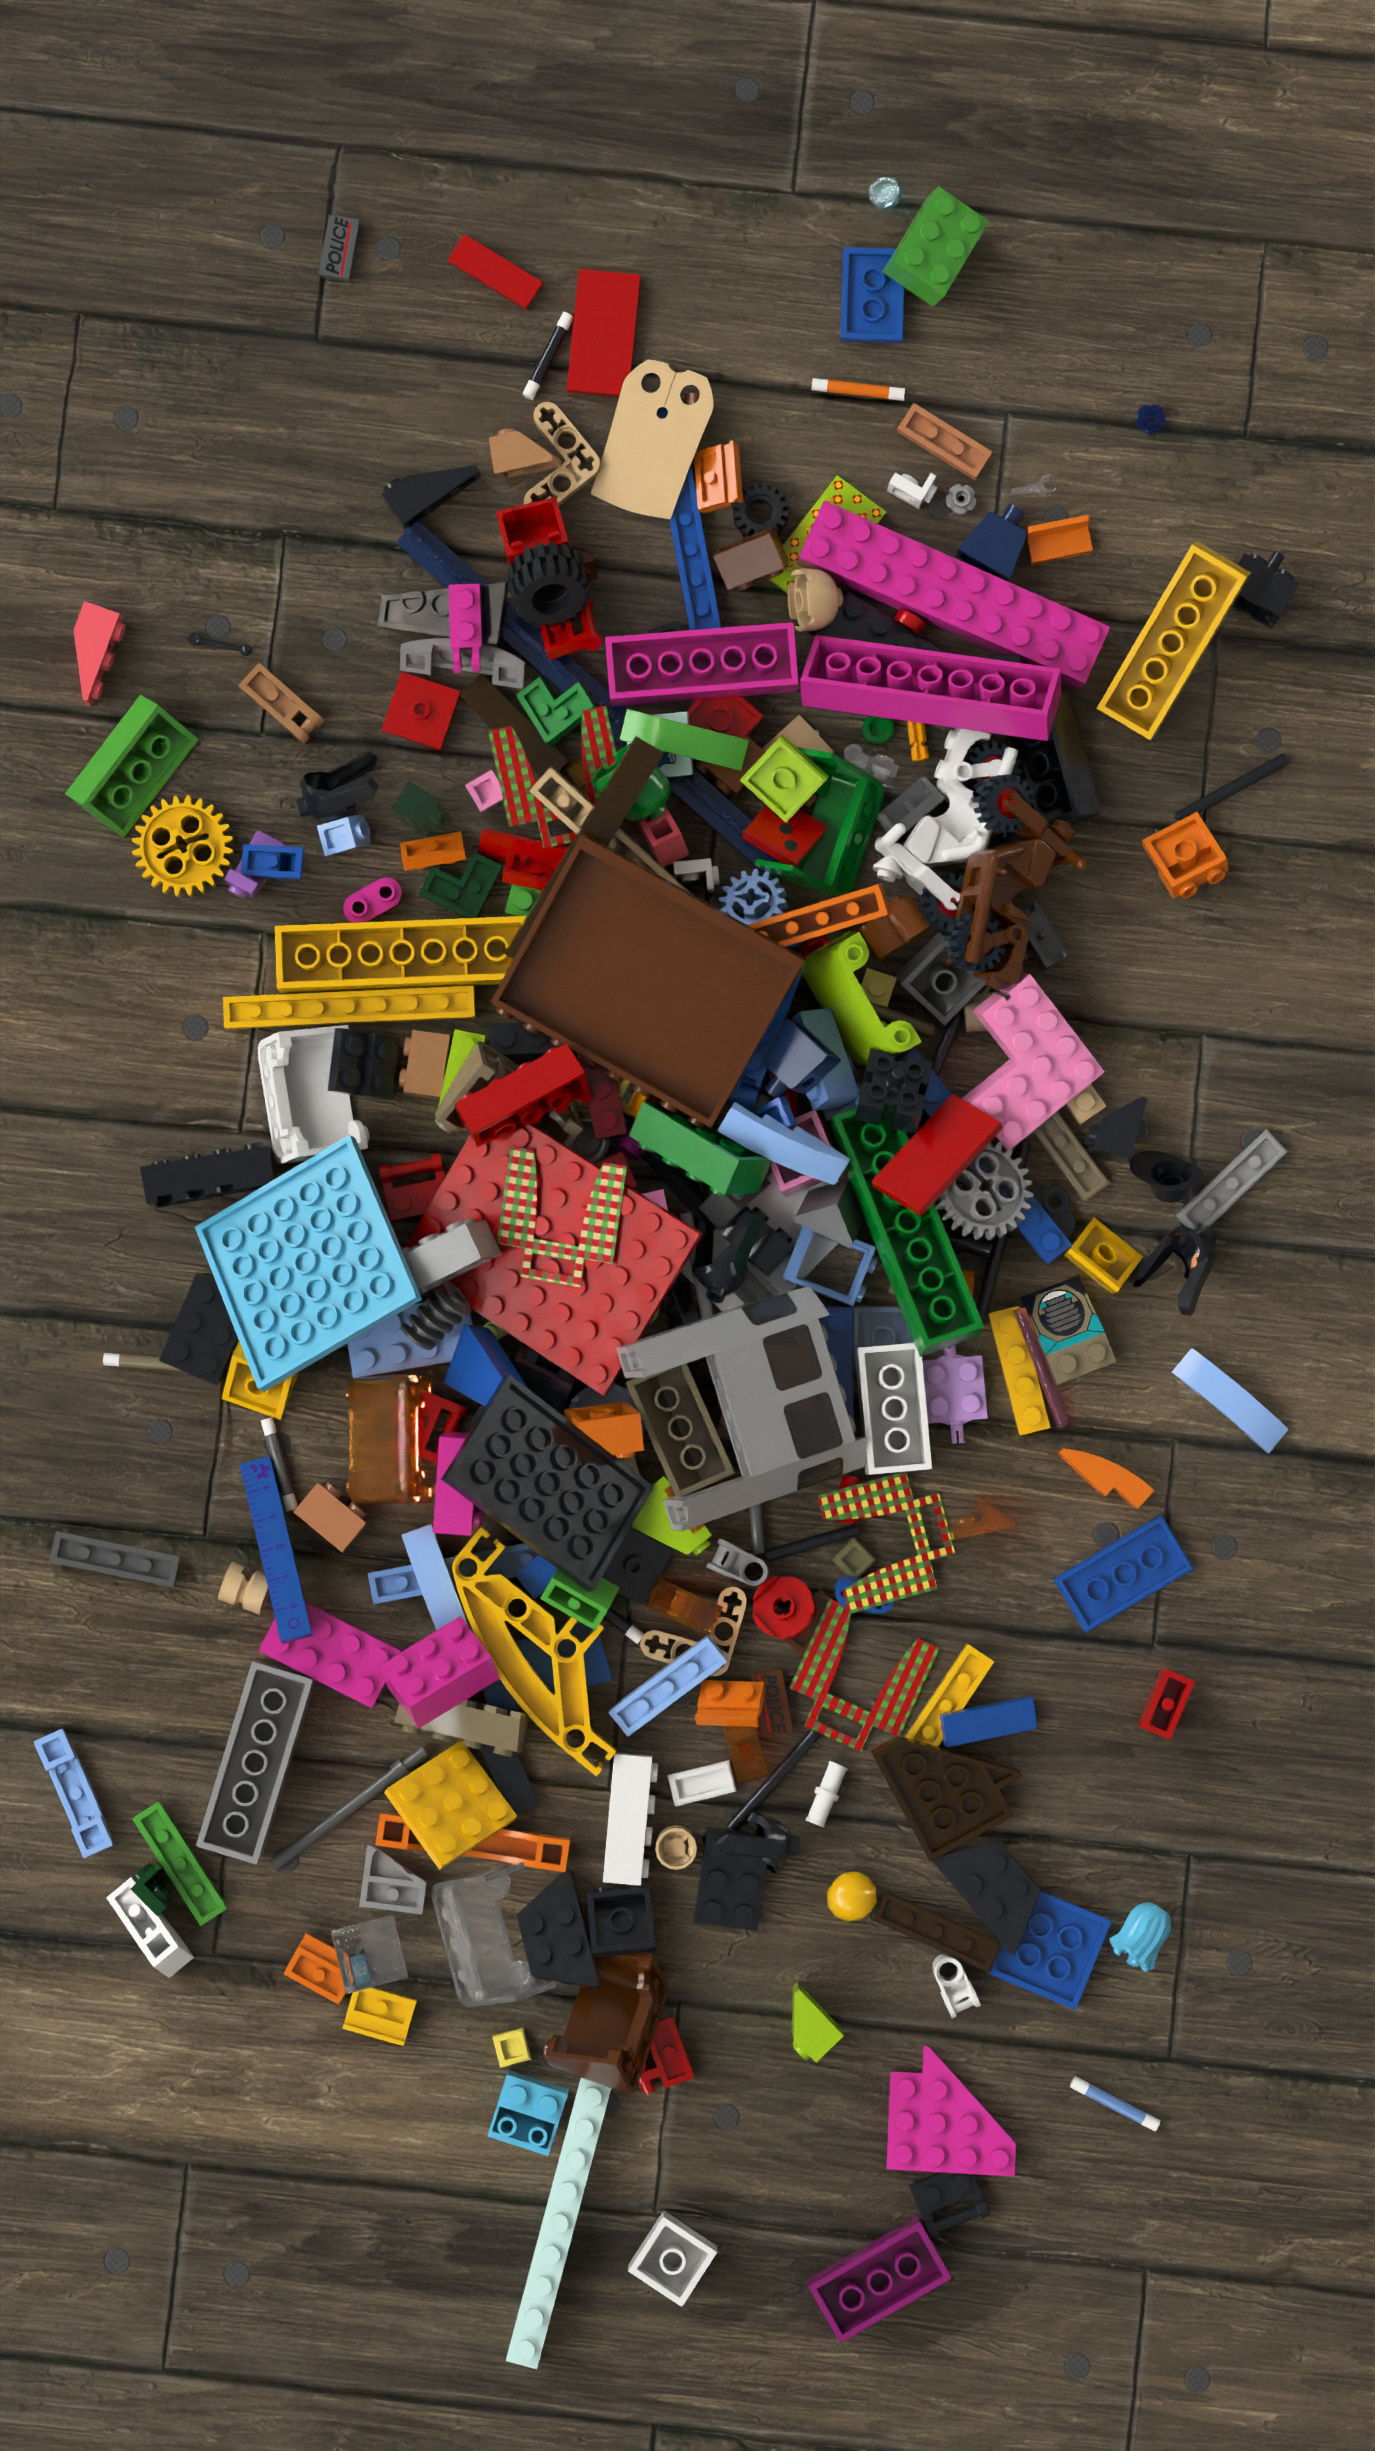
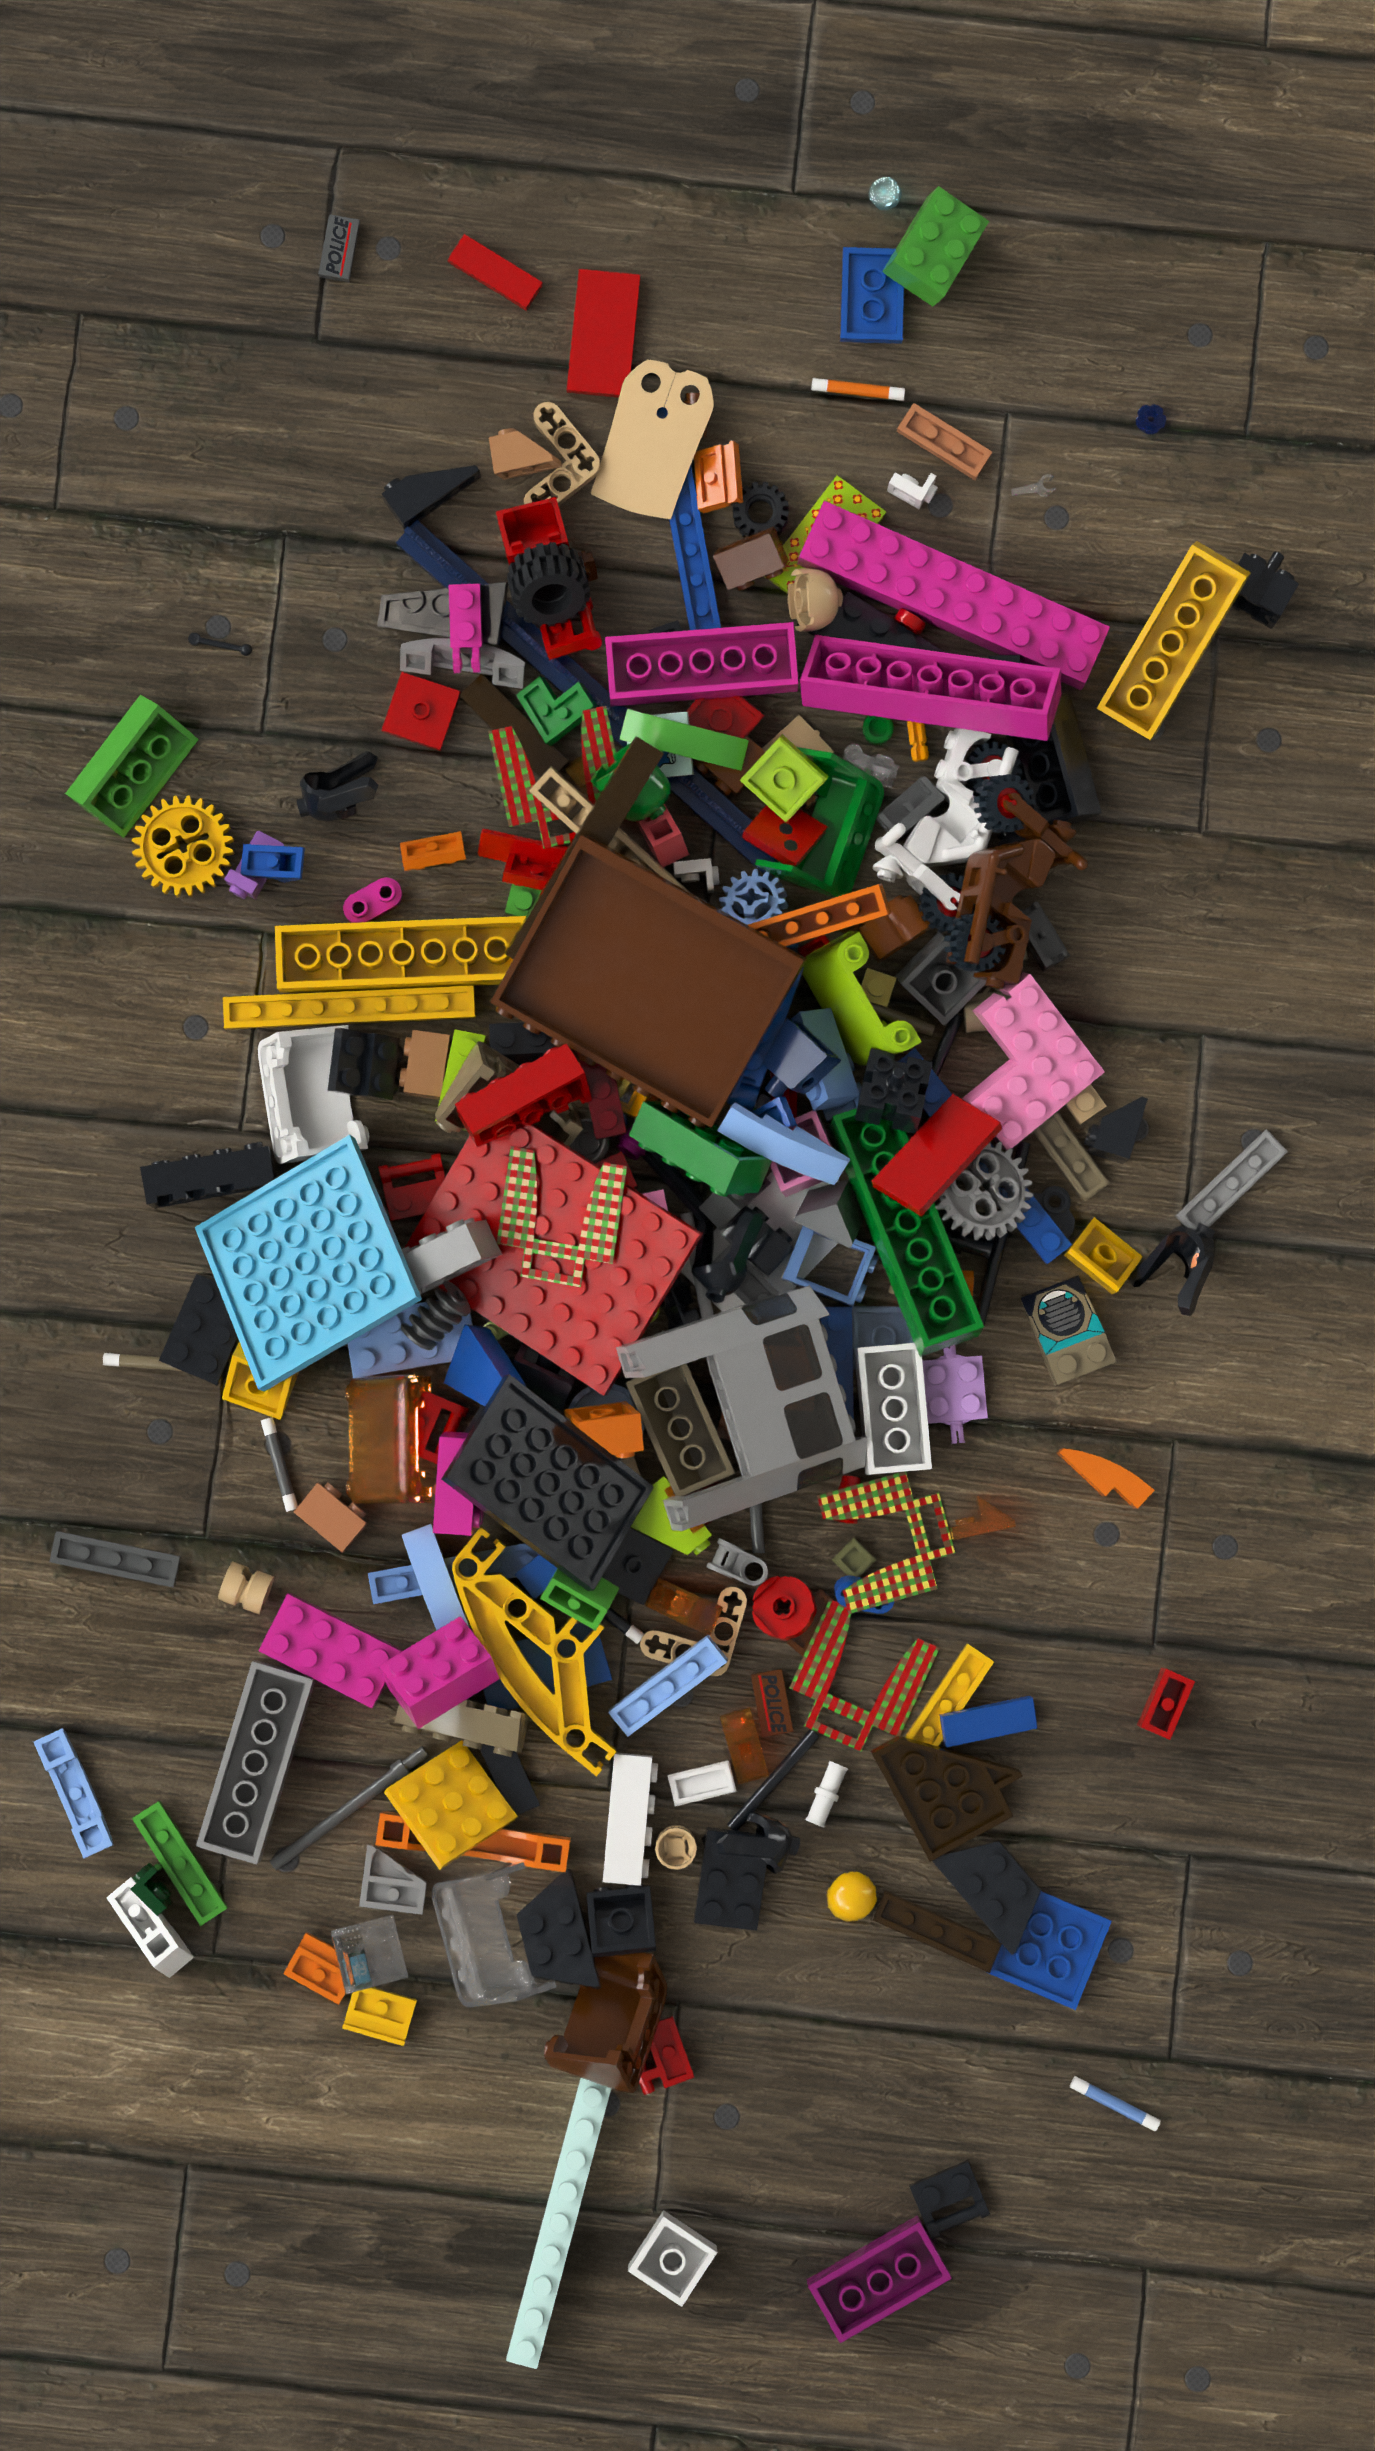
coral slope [74,601,126,707] -> none
medium nougat plate [238,663,325,744] -> none
blue tile [239,1456,313,1644] -> none
light blue bracket [317,815,371,856] -> none
clear green brick [392,781,445,838] -> none
dark green plate [419,852,503,918] -> none
bright pink plate [465,770,503,814] -> none
medium azure slope [487,2069,569,2156] -> none
light yellow tile [492,2027,532,2068] -> none
black bar [522,312,574,400] -> none
orange plate [695,1680,766,1727] -> none
black bar [765,1524,859,1562] -> none
lime slope [792,1982,844,2063] -> none
dark pink wing [886,2045,1016,2176] -> none
white piece [932,1953,981,2018] -> none
light grey plate [946,484,976,515] -> none
dark blue torso [956,504,1027,582] -> none
yellow plate [988,1306,1051,1436] -> none
clear pink bar [1013,1306,1070,1428] -> none
orange panel [1026,515,1093,565] -> none
blue tile [1053,1514,1194,1633] -> none
medium azure piece [1109,1902,1171,1972] -> none
black piece [1129,1150,1202,1204] -> none
orange plate [1142,812,1229,899] -> none
light blue slope [1171,1348,1289,1453] -> none
black bar [1174,753,1289,821] -> none

